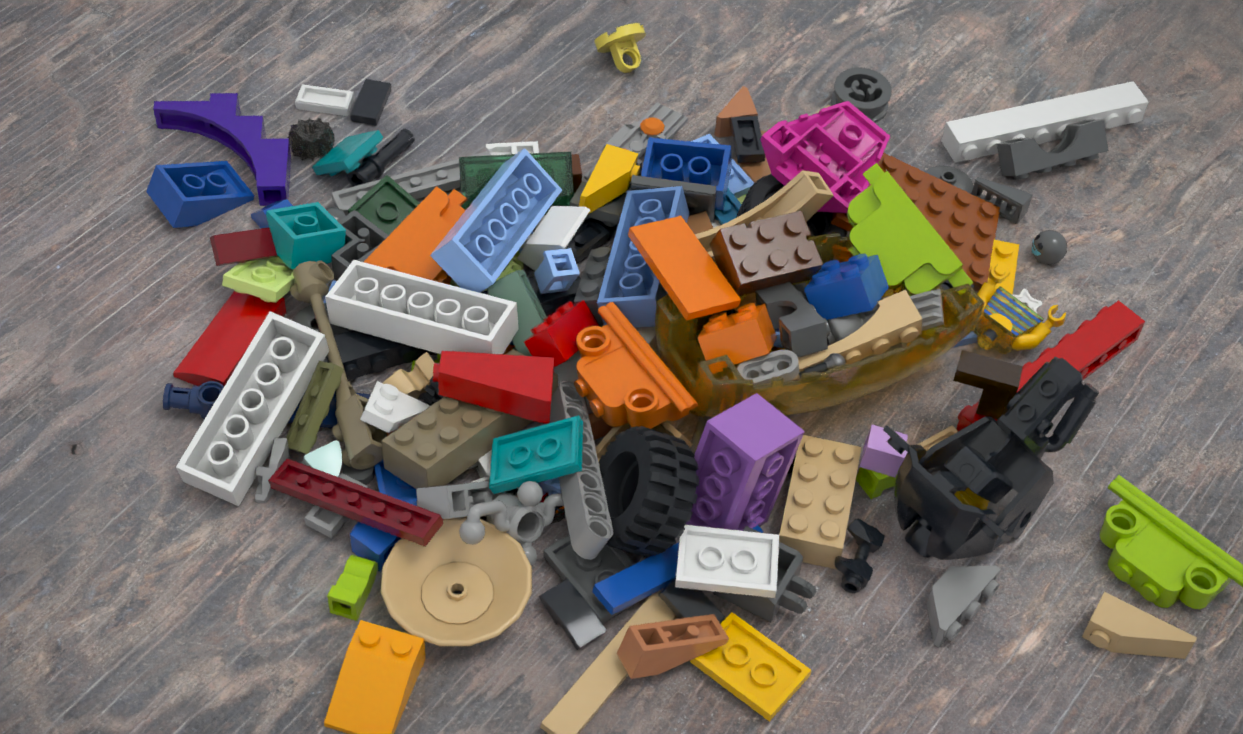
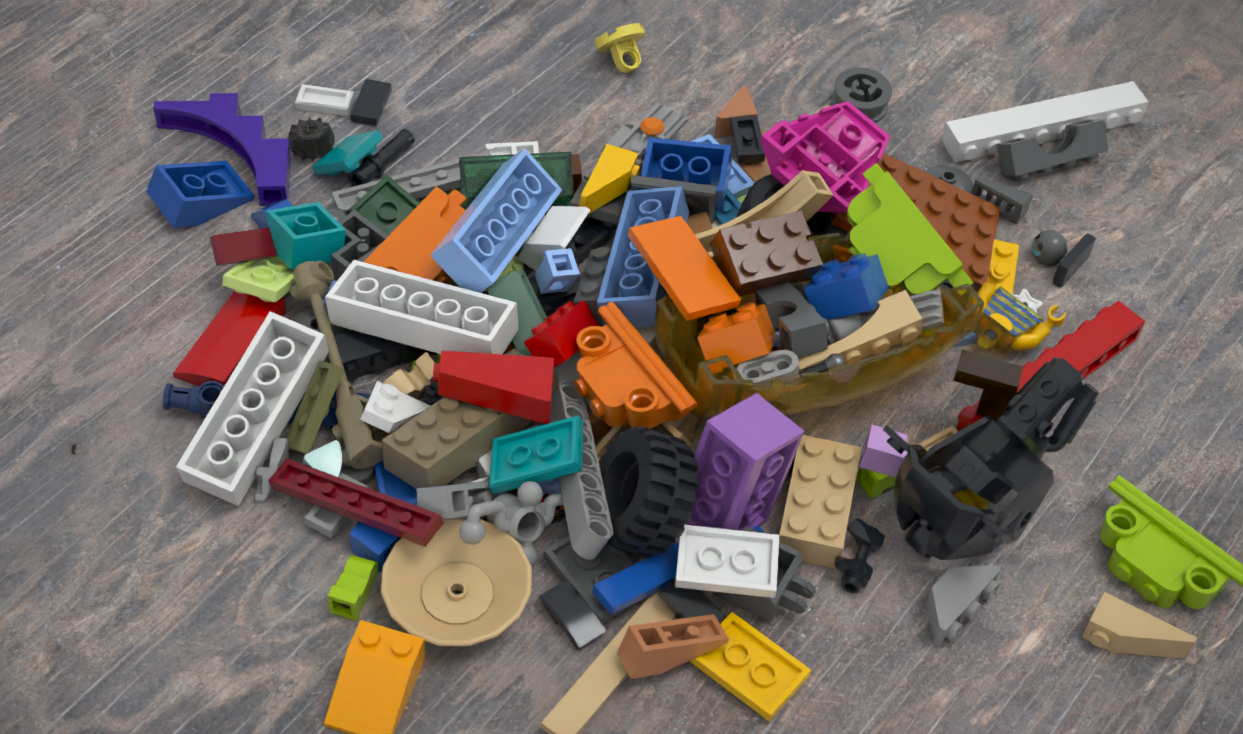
none -> black tile [1053,233,1096,288]

